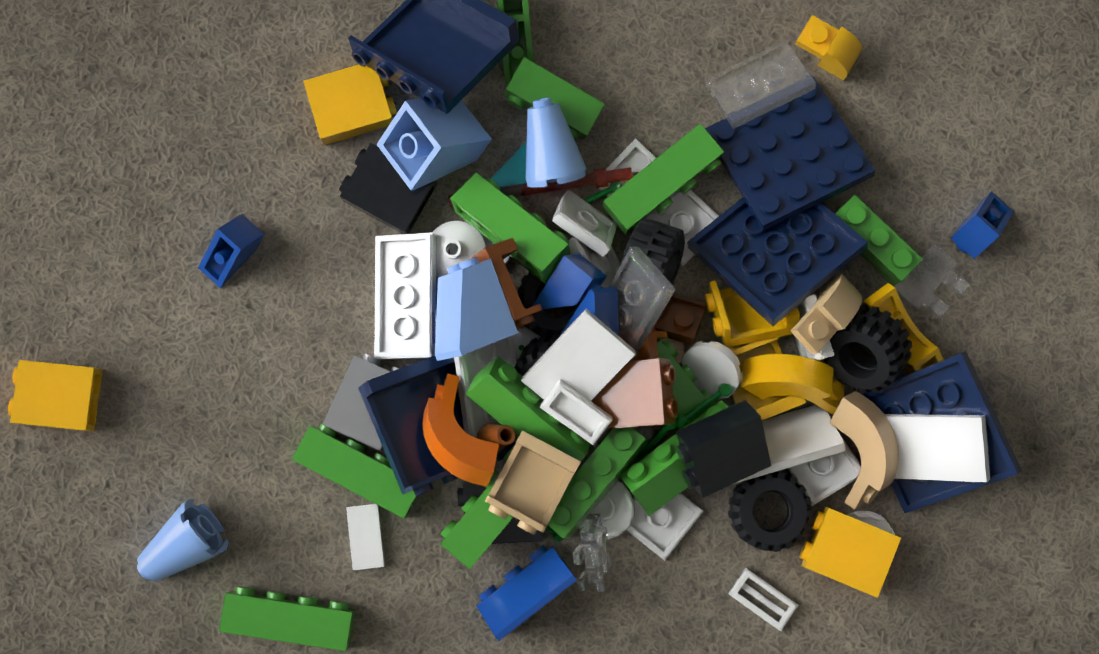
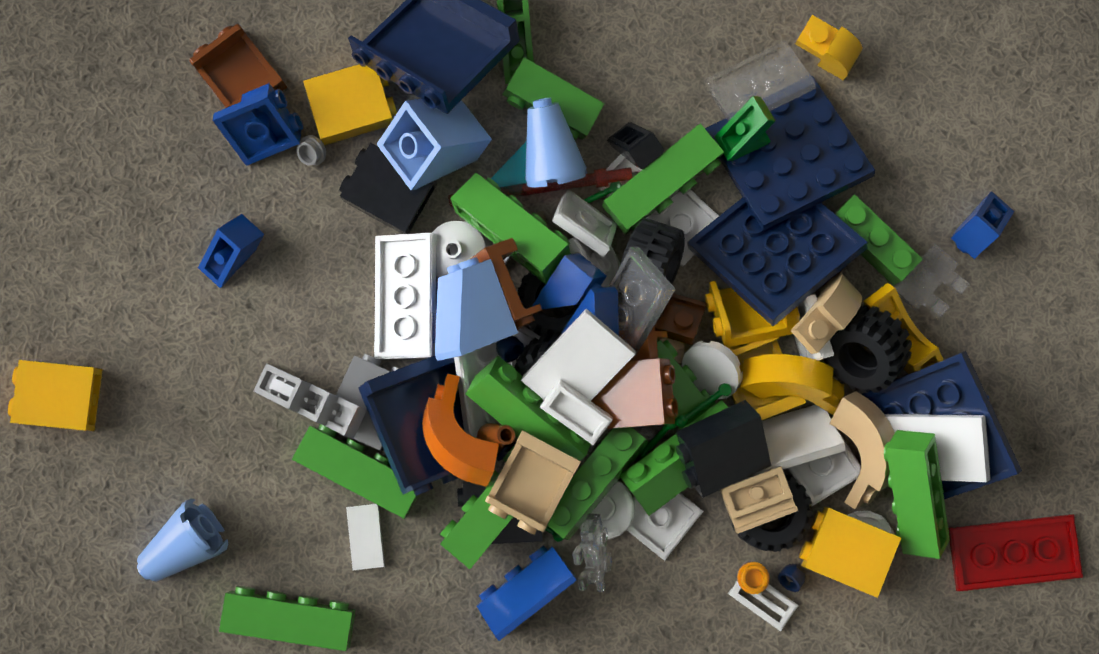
none -> dark orange panel [189,24,287,108]
none -> blue plate [213,83,303,166]
none -> light grey slope [253,363,367,439]
none -> light grey plate [296,135,326,165]
none -> dark blue hinge [496,335,524,363]
none -> black slope [607,122,664,169]
none -> green slope [714,96,776,161]
none -> tan plate [720,466,798,534]
none -> light orange plate [737,562,770,594]
none -> dark blue hinge [778,564,806,592]
none -> bright green brick [884,430,950,559]
none -> red tile [948,514,1083,592]

